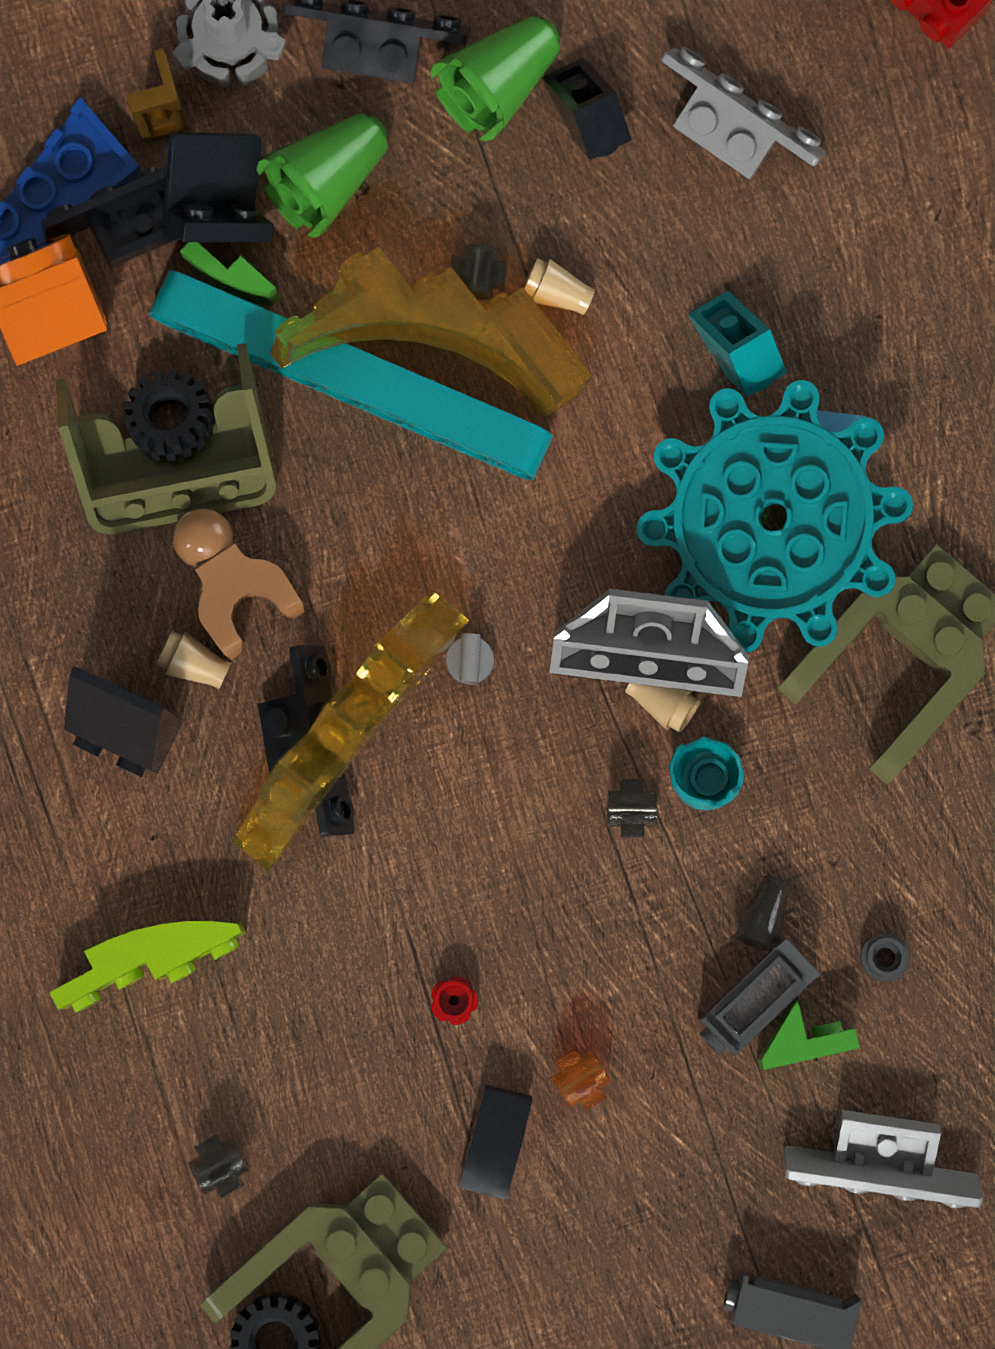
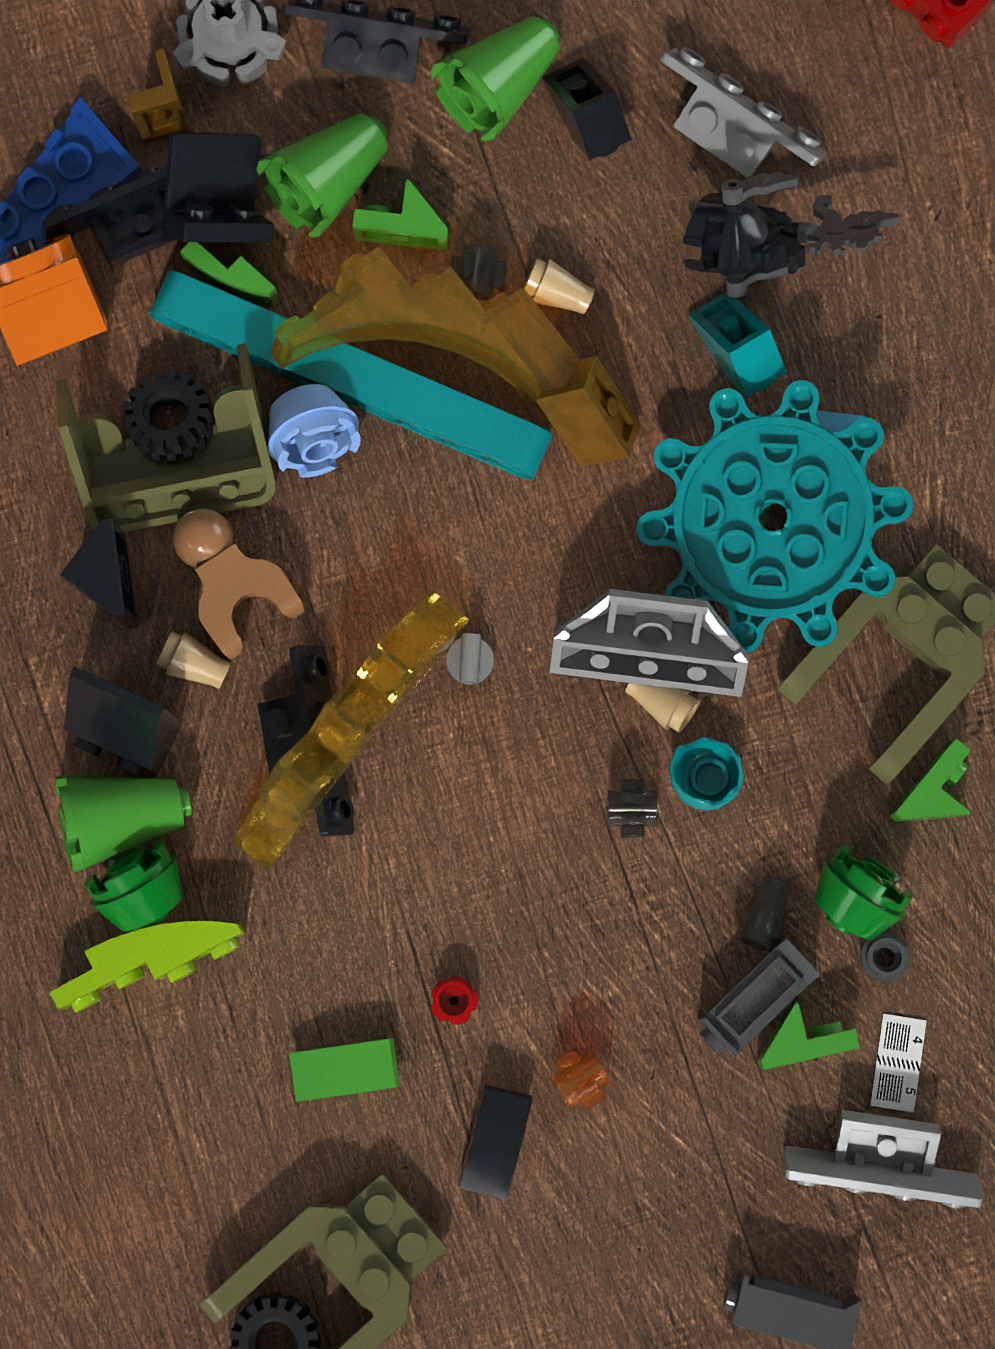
clear smoke gear [188,1134,250,1198] -> none
none -> bright green cone [54,775,192,872]
none -> black slope [60,518,138,629]
none -> green cone [84,839,183,932]
none -> light blue cone [268,384,361,478]
none -> bright green slope [289,1038,400,1102]
none -> bright green slope [352,179,449,251]
none -> pearl gold panel [537,356,641,467]
none -> helmet [683,172,899,298]
none -> green cone [814,844,914,940]
none -> white sticker [870,1014,927,1113]
none -> bright green slope [888,738,971,822]

